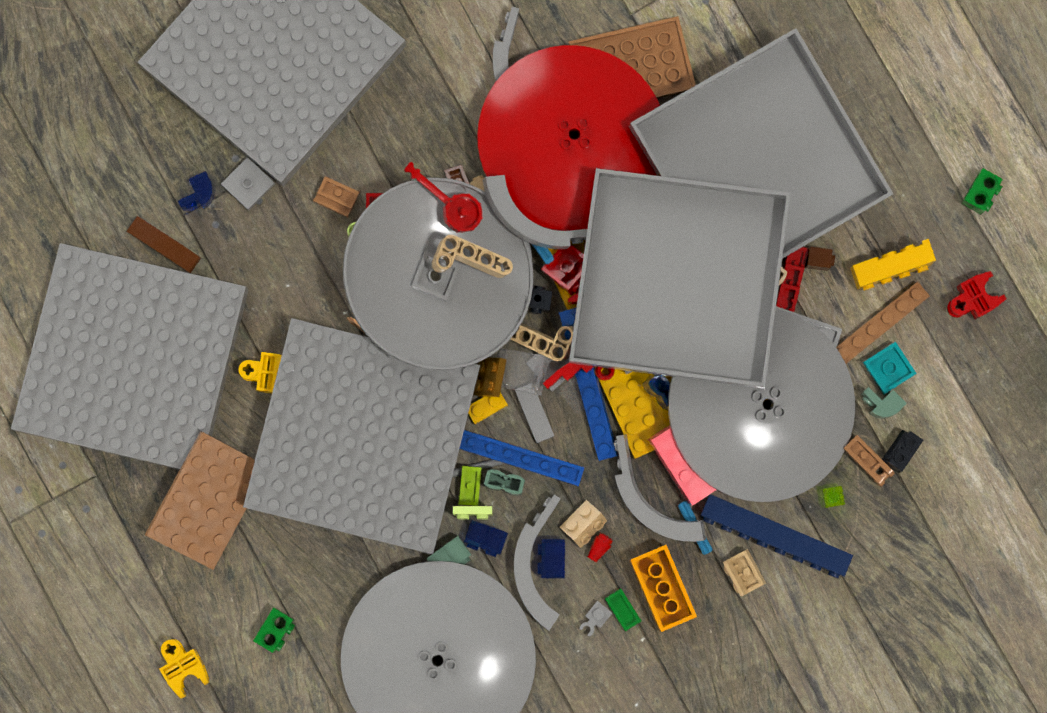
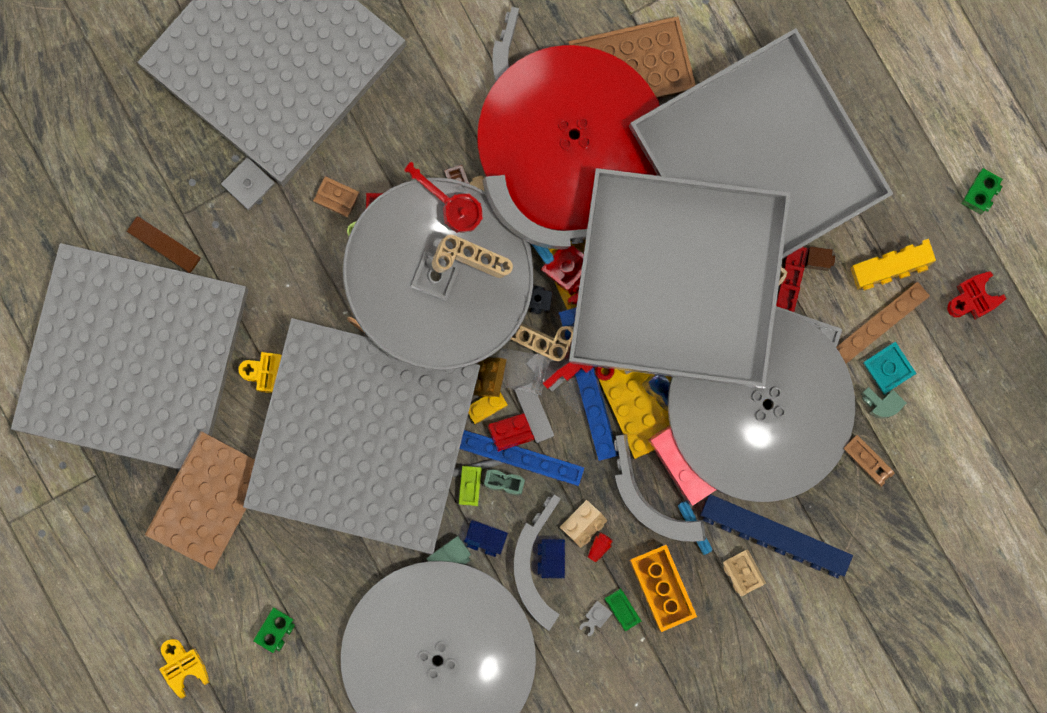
clear blue brick [178,171,215,211] -> none
yellowish green plate [453,506,493,520] -> none
clear neon green plate [822,486,845,508] -> none
black window [882,430,924,473] -> none
none -> red plate [488,413,534,451]

